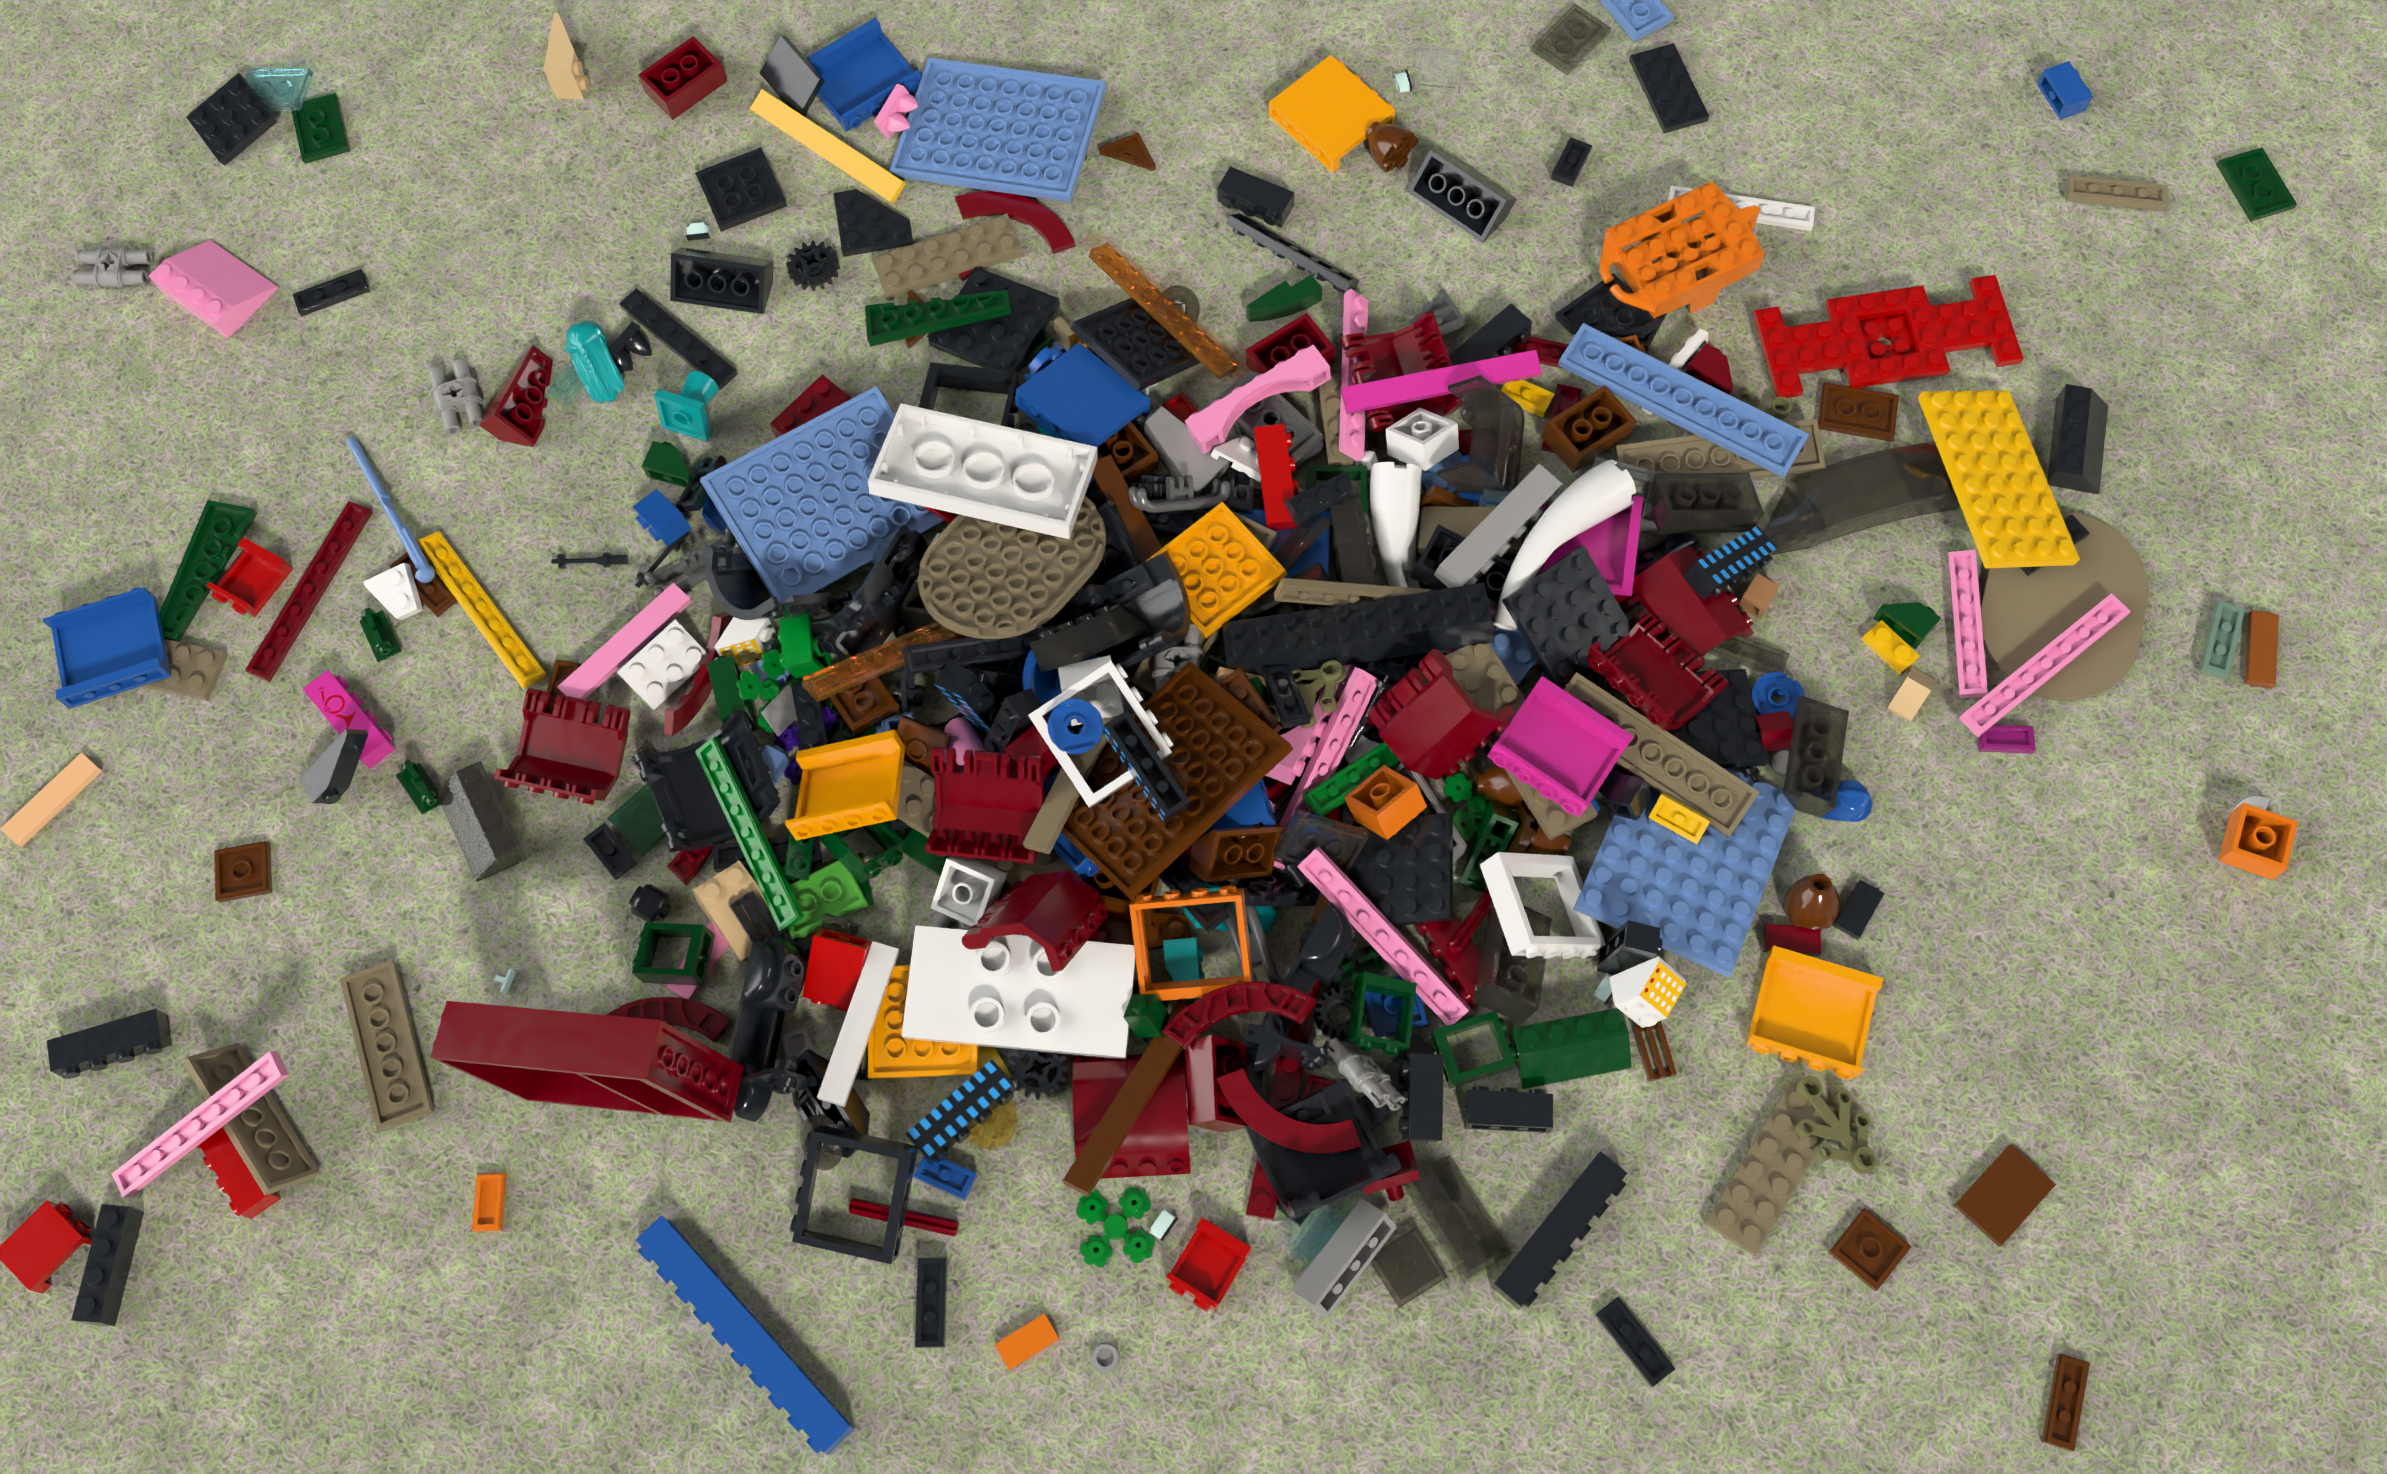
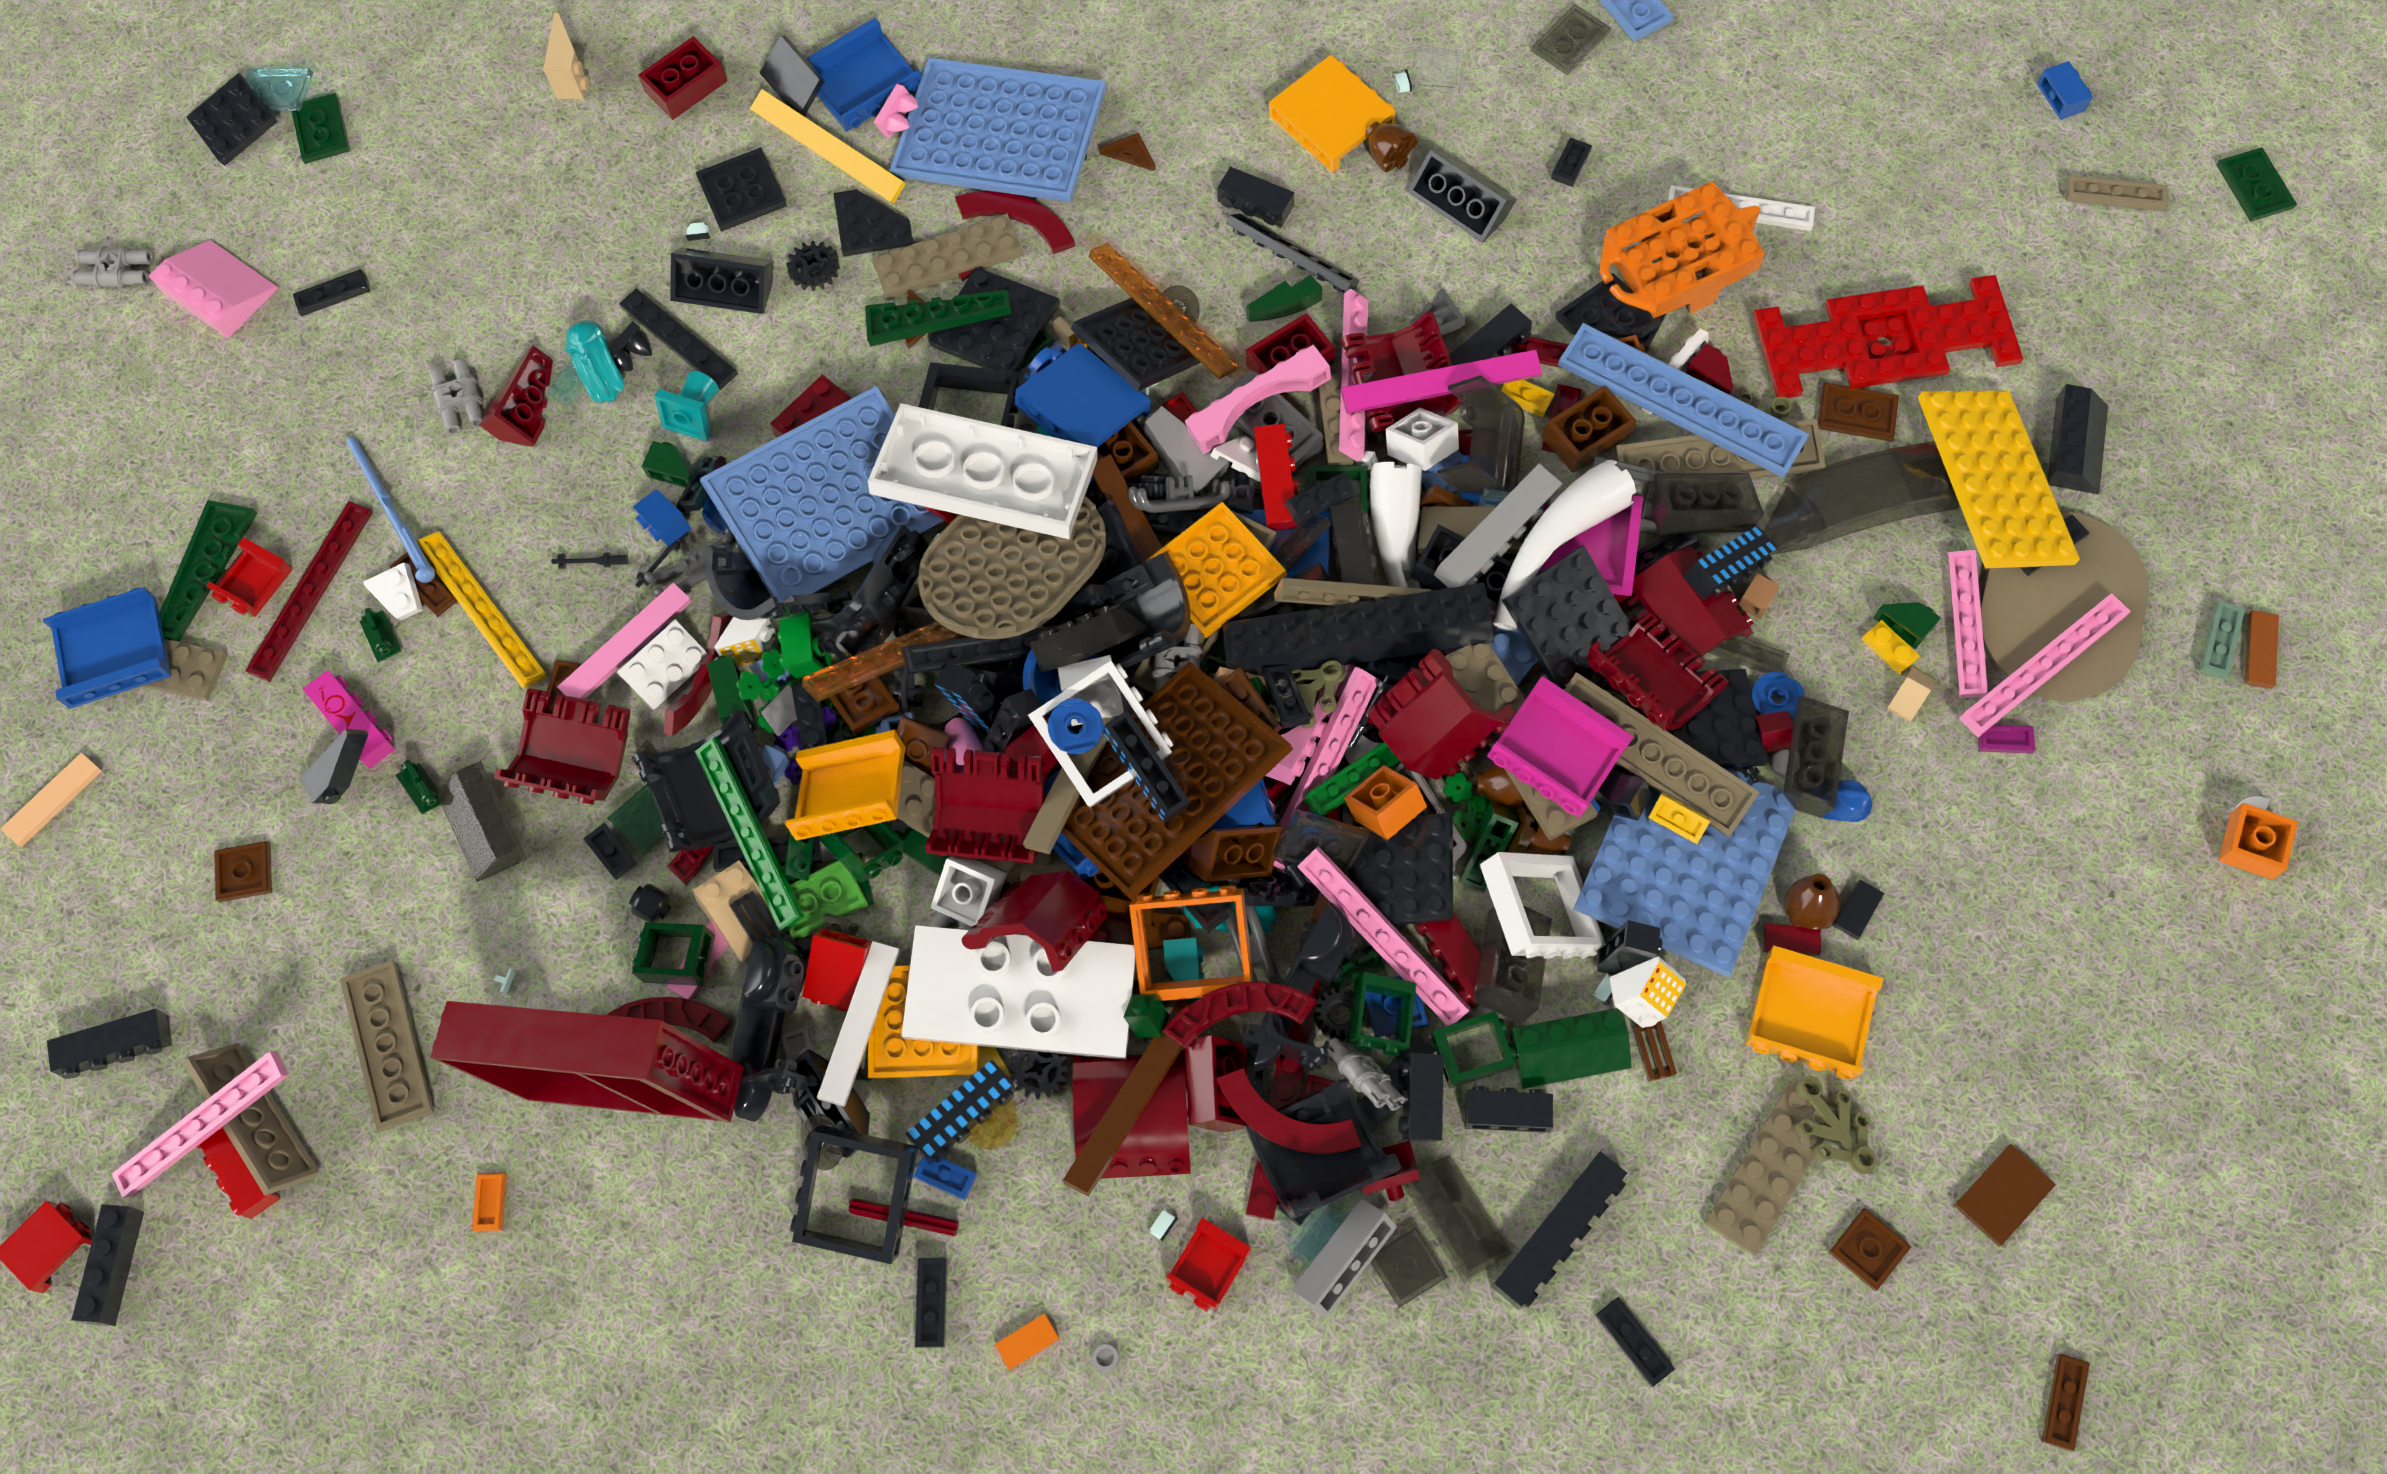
blue brick [635,1215,855,1455] -> none
green plant [1076,1187,1155,1268] -> none
dark red axle [1447,887,1494,954] -> none
black plate [1629,43,1709,133] -> none

